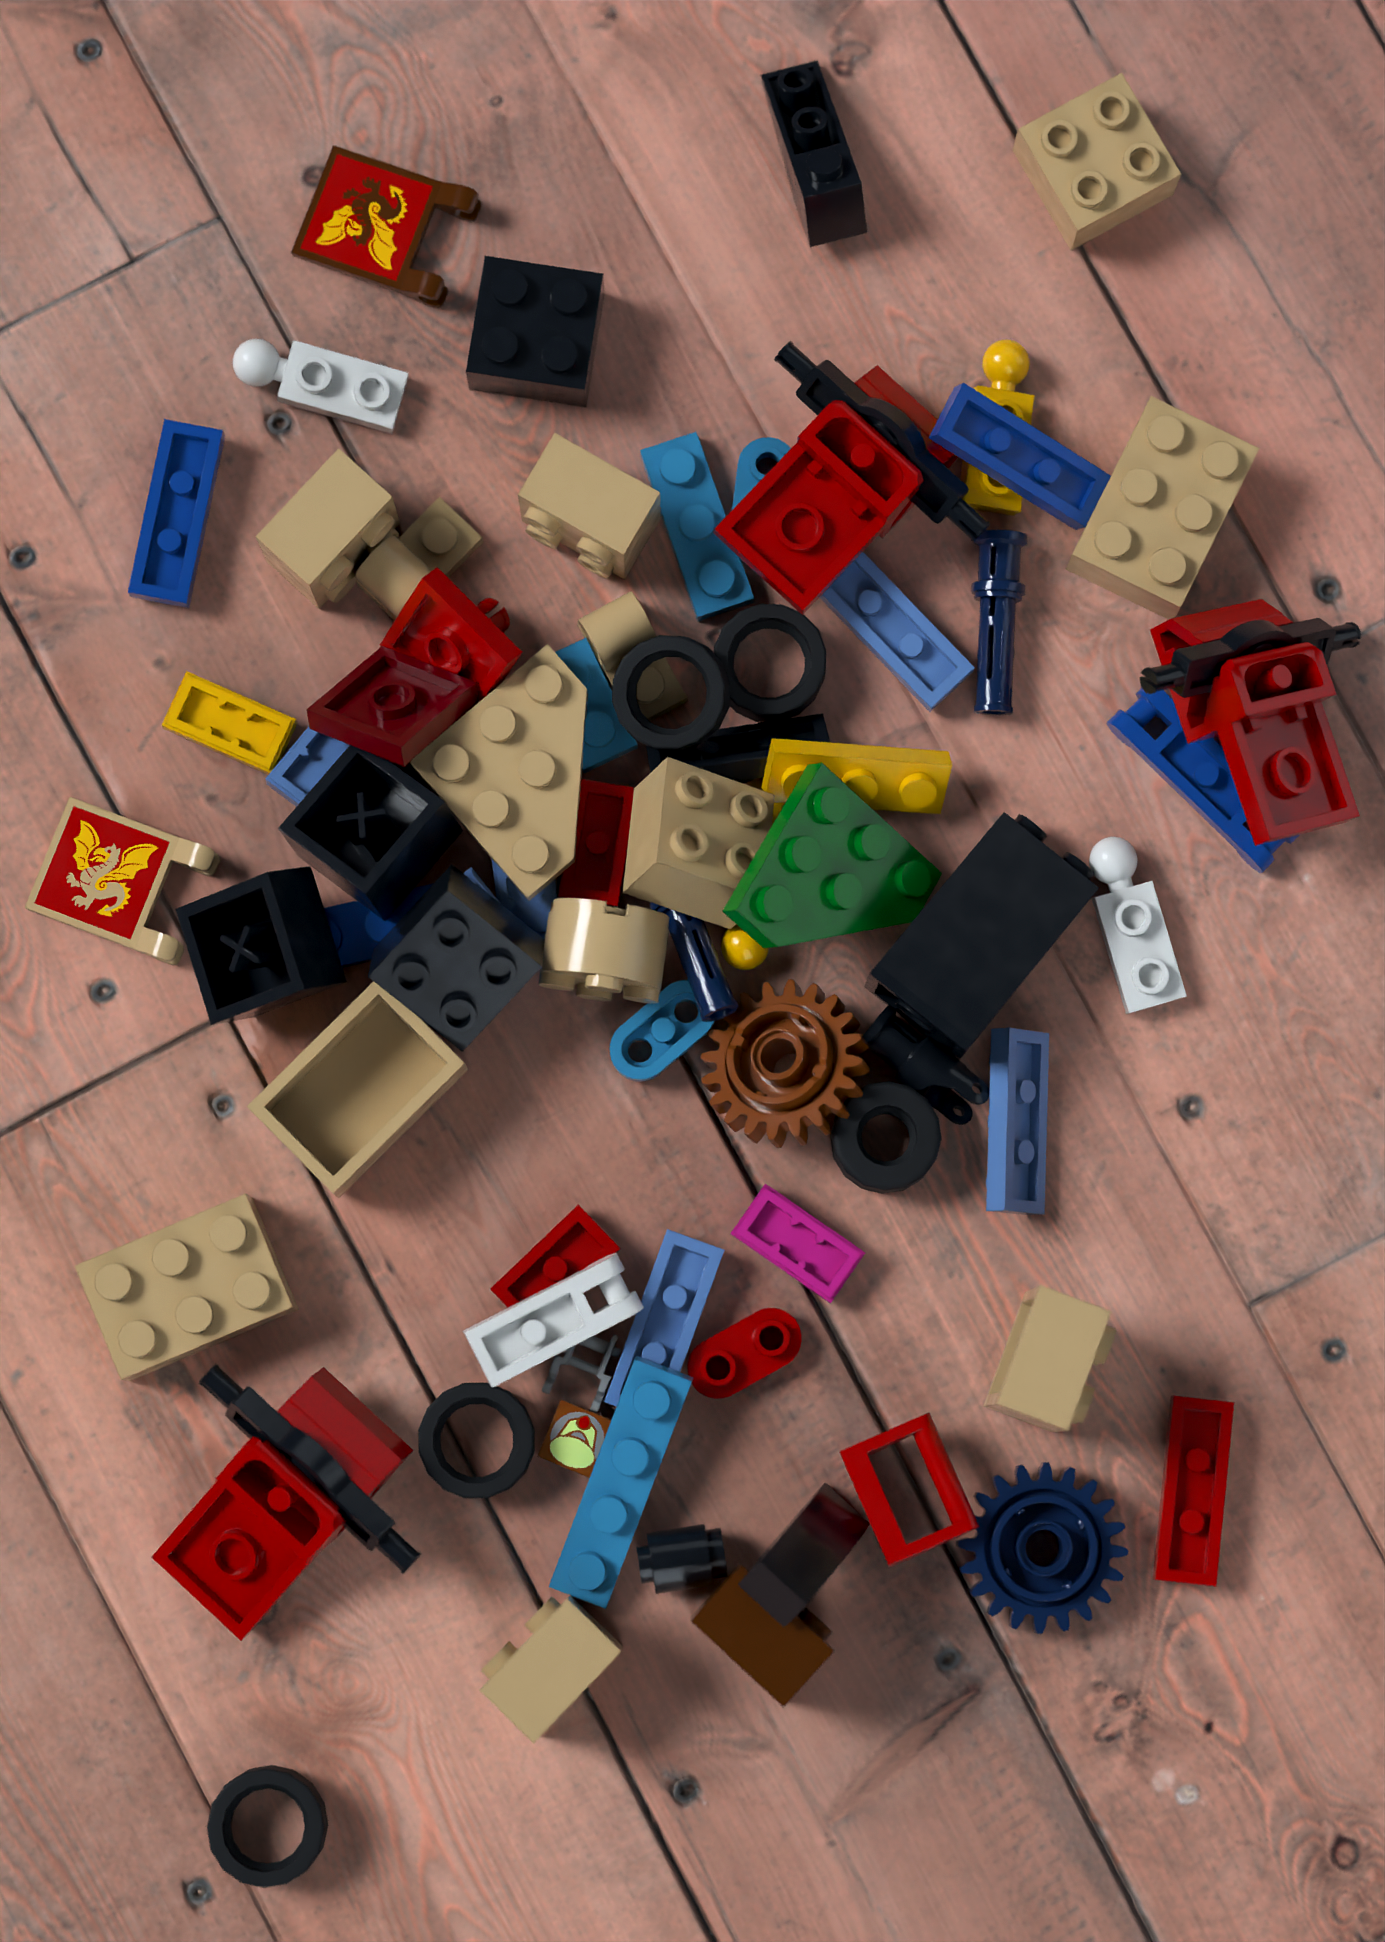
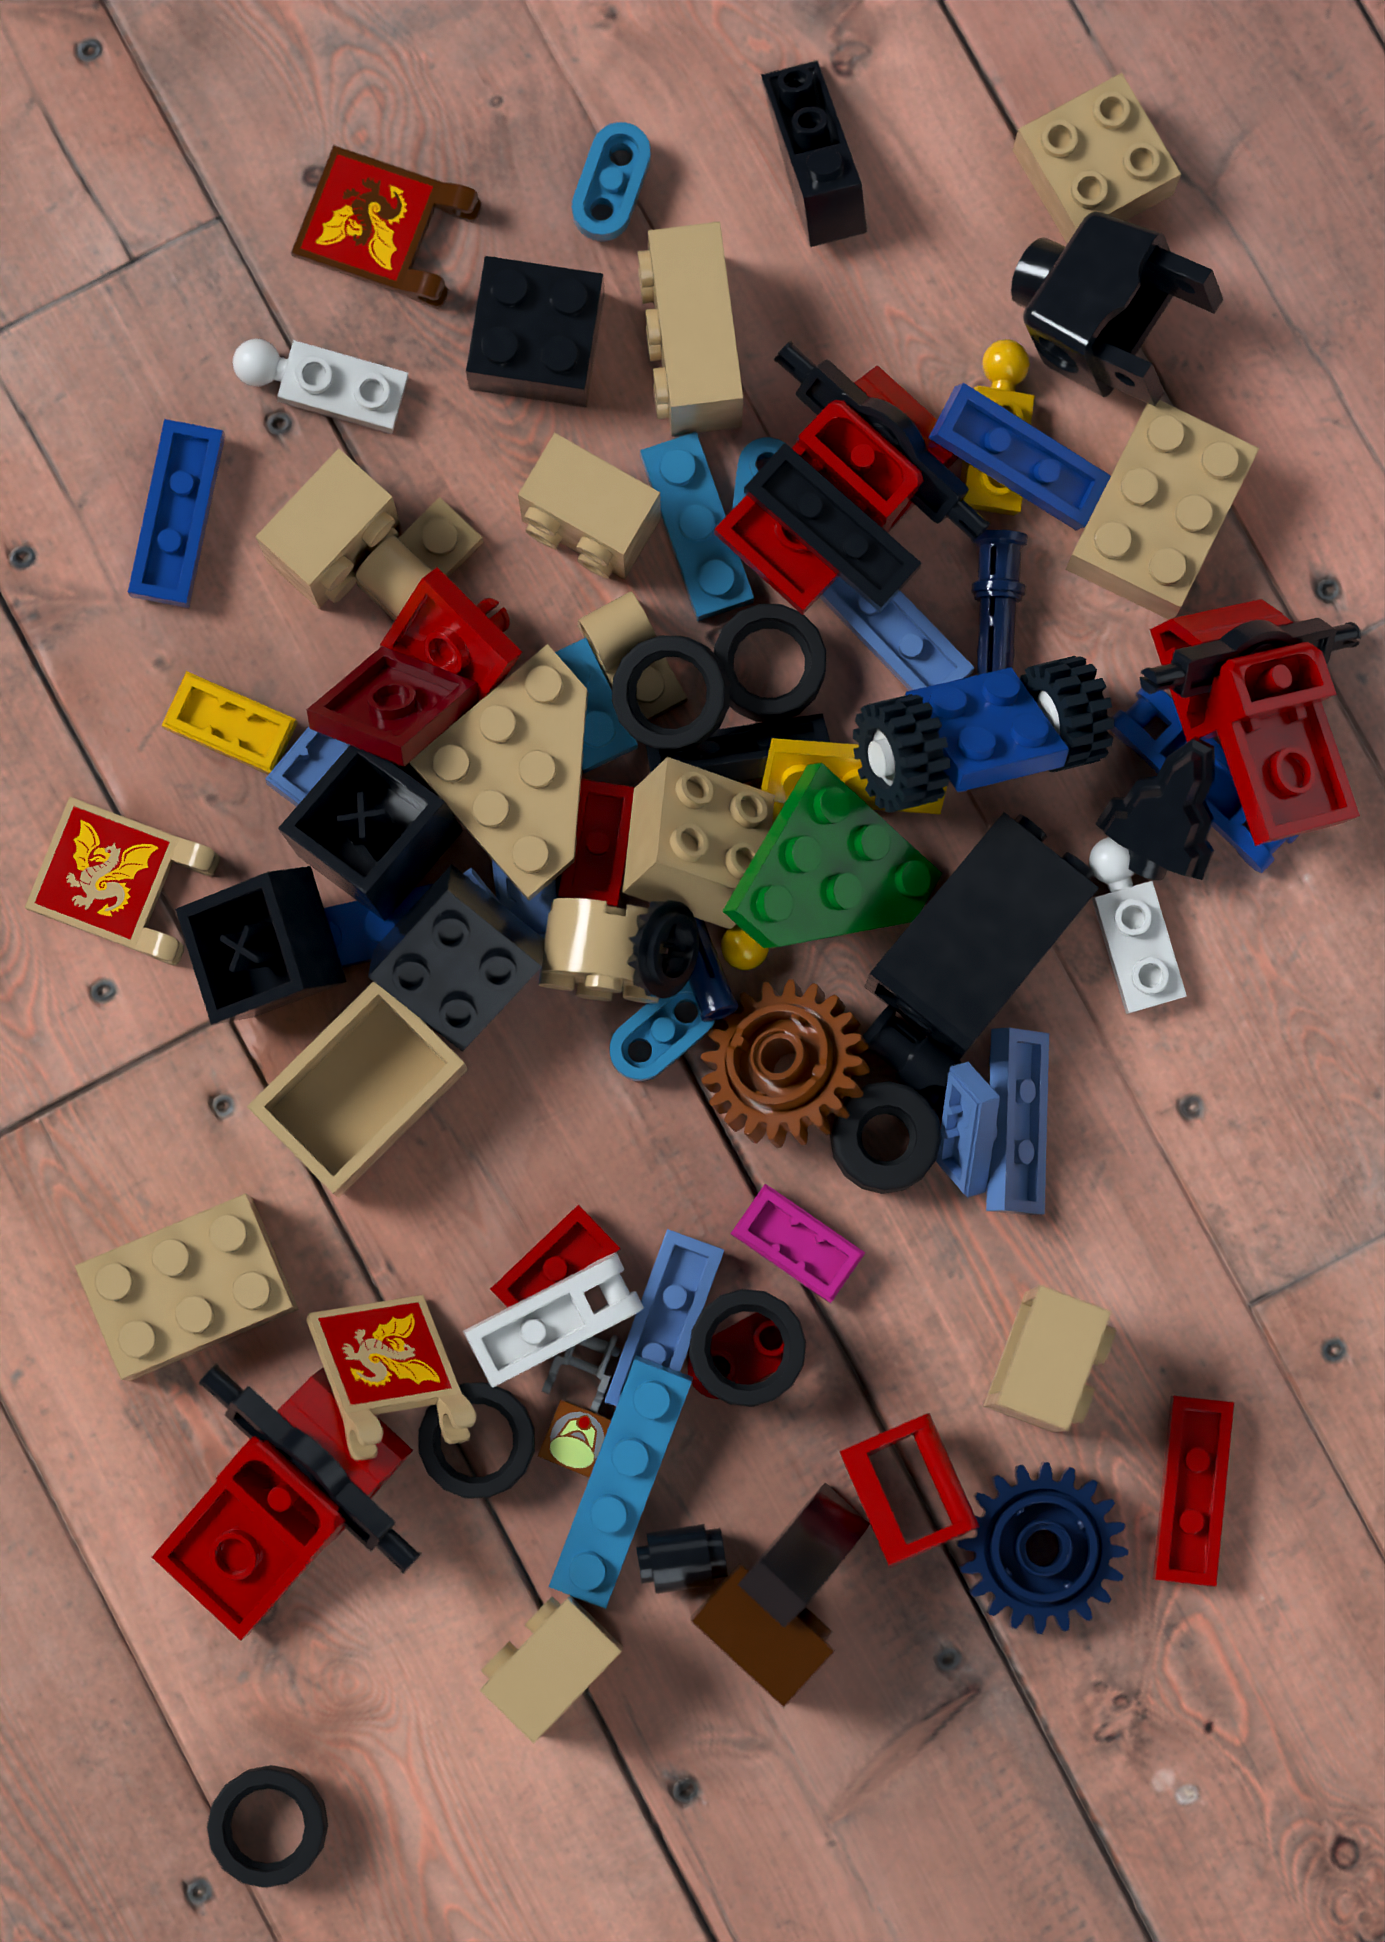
none -> flag [306,1295,476,1460]
none -> dark azure plate [572,122,651,241]
none -> black gear [627,900,699,998]
none -> tan piece [638,221,743,436]
none -> black tyre [689,1289,806,1407]
none -> black plate [744,443,922,612]
none -> plate [853,656,1114,813]
none -> medium blue plate [936,1062,1000,1197]
none -> black piece [1011,211,1224,406]
none -> black rock [1095,736,1215,881]

